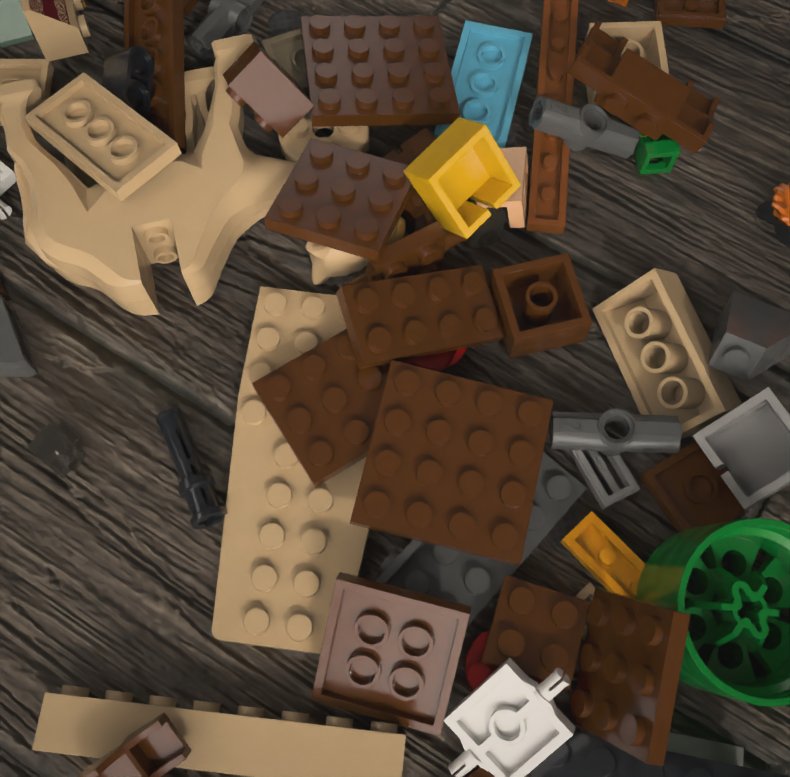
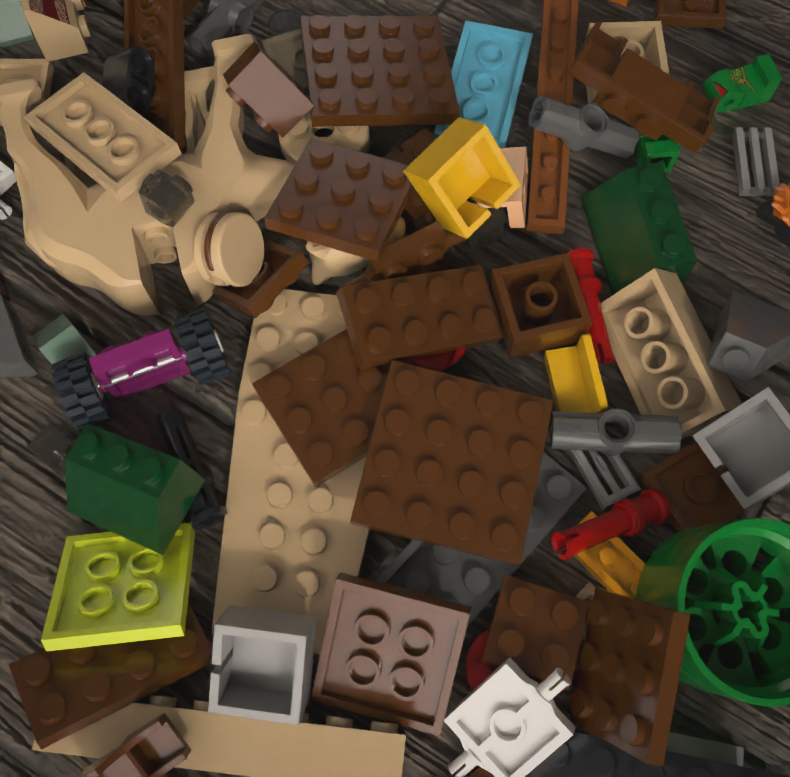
none -> reddish brown plate [9,602,212,750]
none -> sand green slope [31,314,97,364]
none -> neon yellow plate [41,523,195,651]
none -> plate [51,308,231,432]
none -> dark green slope [65,423,205,555]
none -> clear smoke plate [138,168,195,227]
none -> tan head [193,212,264,287]
none -> light grey piece [208,605,317,725]
none -> reddish brown plate [212,239,309,318]
none -> yellow panel [543,334,608,413]
none -> red pin [551,488,671,560]
none -> red pin [567,248,615,366]
none -> dark green slope [581,162,698,295]
none -> green leg [703,53,783,113]
none -> light grey tile [732,127,780,196]

